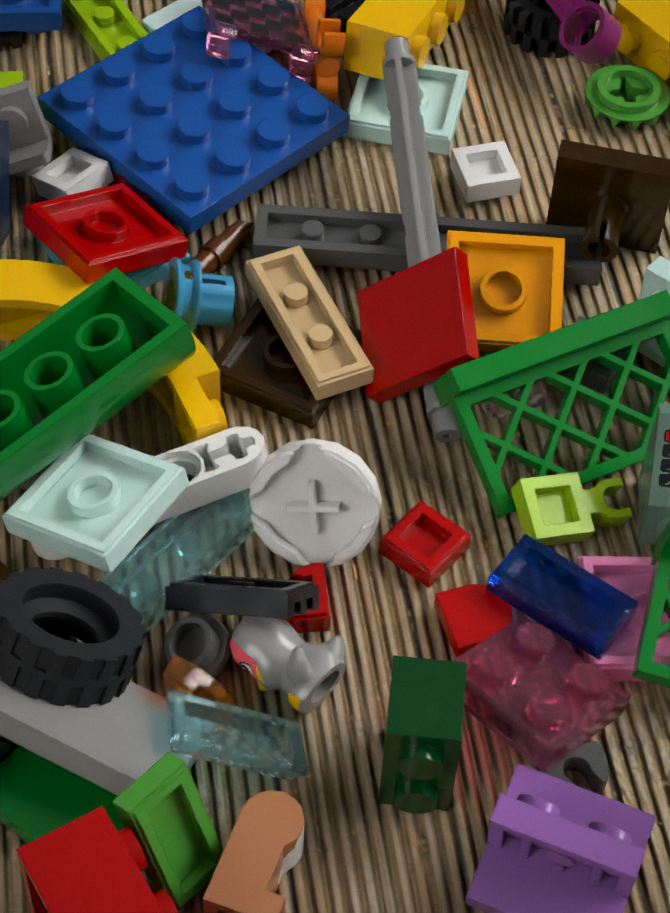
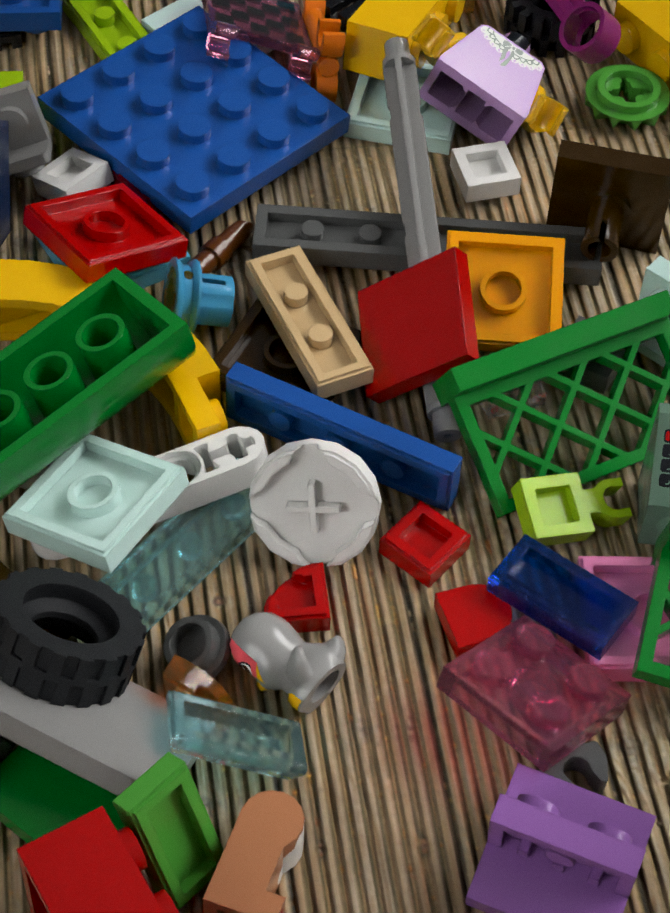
black tile [165,574,319,619] -> none
dark green brick [378,655,467,814] -> none
none -> blue tile [225,362,463,511]
none -> lavender torso [411,14,569,145]

